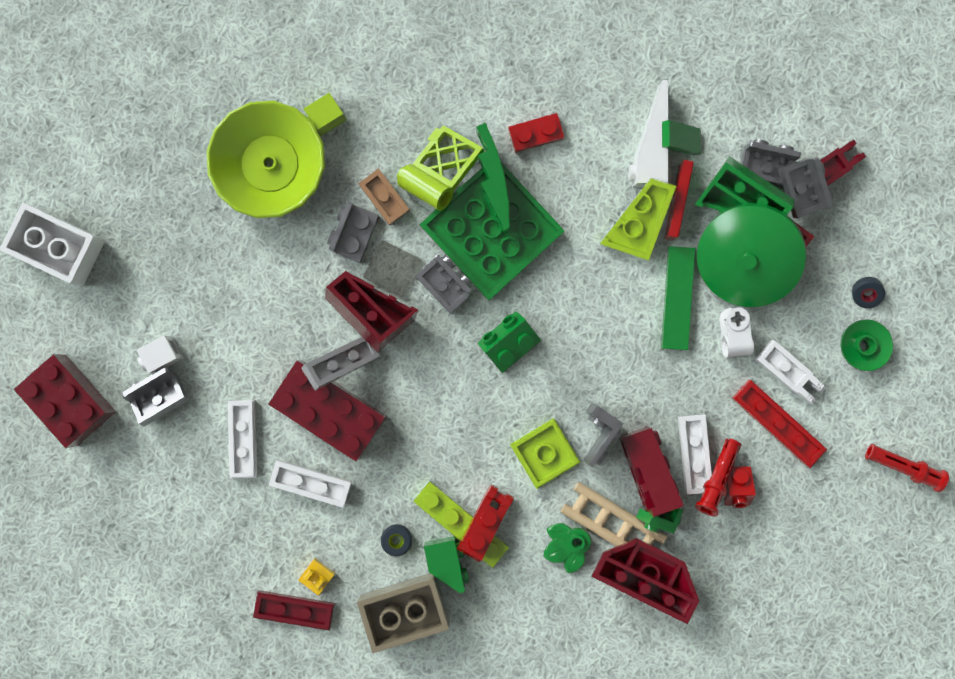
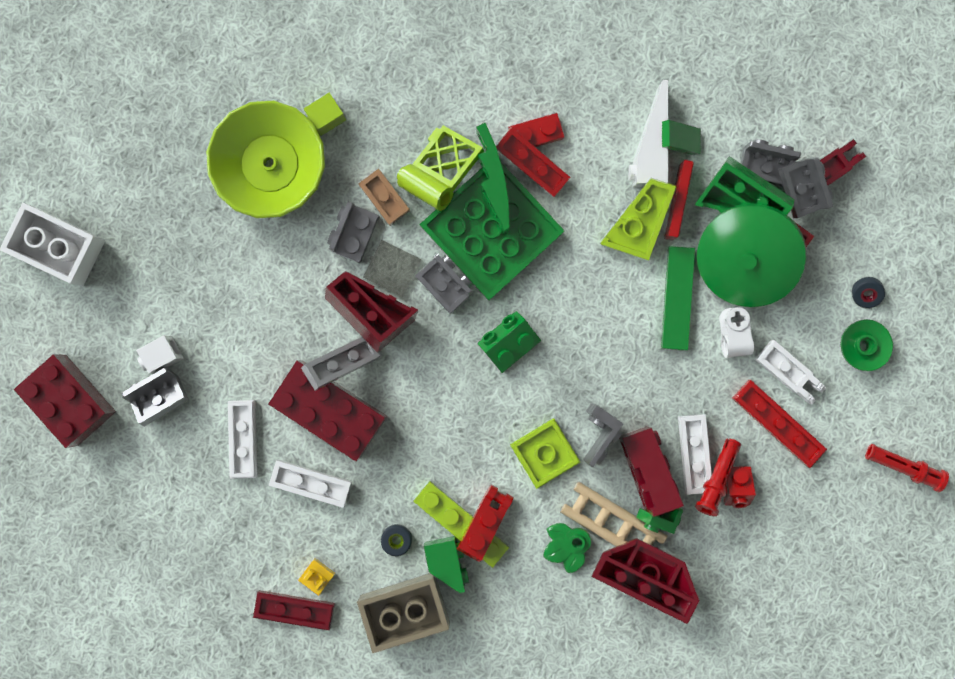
none -> red plate [496,127,571,197]

